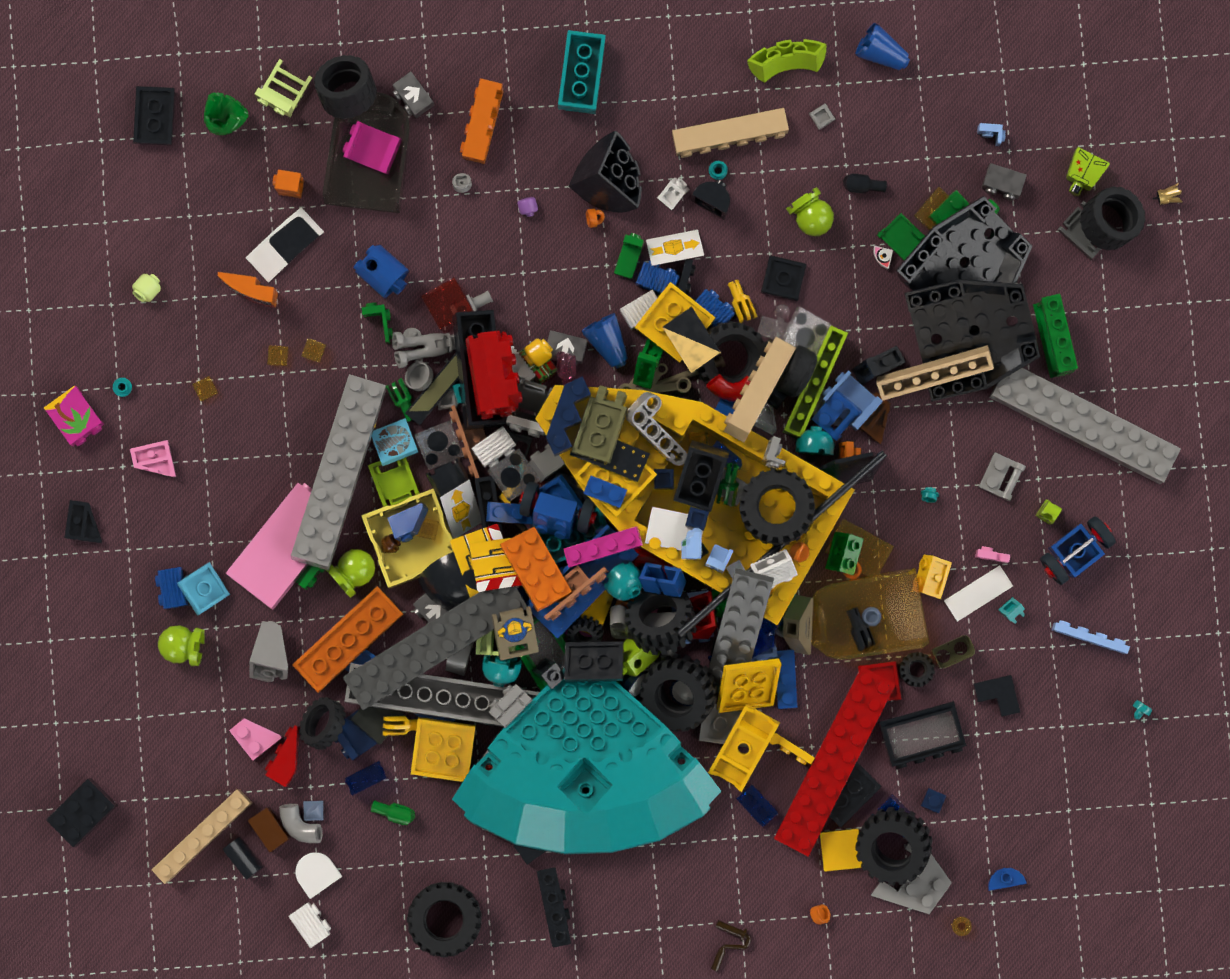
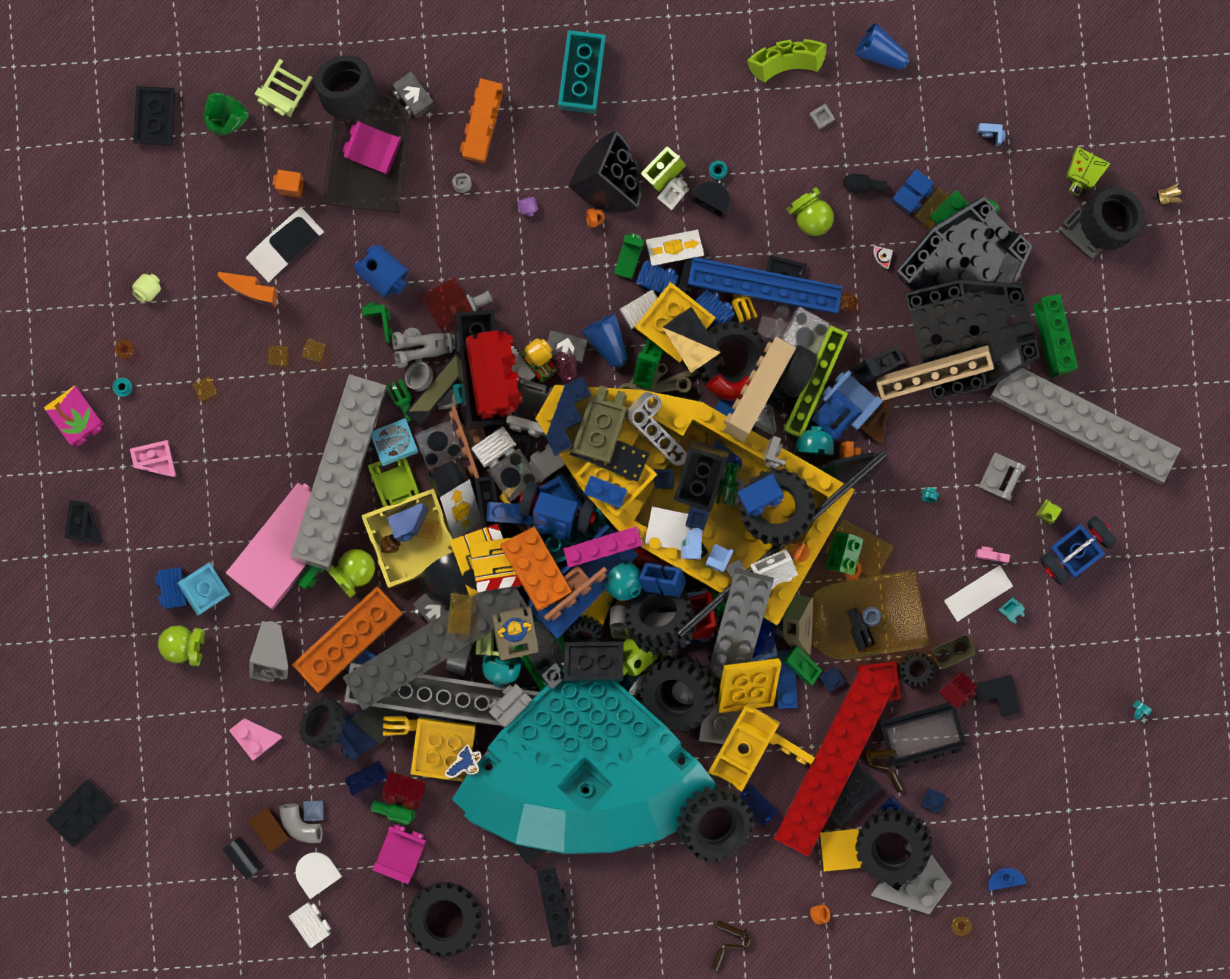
tan brick [152,789,252,884] -> none
red slope [265,725,299,787] -> none
tan brick [672,108,789,158] -> none
green door [877,213,925,260] -> none
yellow bracket [913,554,952,599] -> none
flat silver brick [981,163,1027,201] -> none
light blue plate [1052,620,1130,654] -> none
none -> clear orange plate [114,339,134,359]
none -> dark pink panel [372,824,427,884]
none -> dark red brick [381,771,426,810]
none -> sticker [445,744,481,778]
none -> clear yellow panel [448,593,473,635]
none -> lime brick [641,146,686,193]
none -> black tyre [677,785,755,863]
none -> blue plate [687,257,843,315]
none -> blue brick [737,474,784,516]
none -> green plate [783,646,822,686]
none -> dark blue plate [819,666,846,692]
none -> clear orange plate [840,292,857,312]
none -> dark brown piece [865,749,904,792]
none -> blue piece [891,169,934,215]
none -> dark red brick [939,671,977,709]

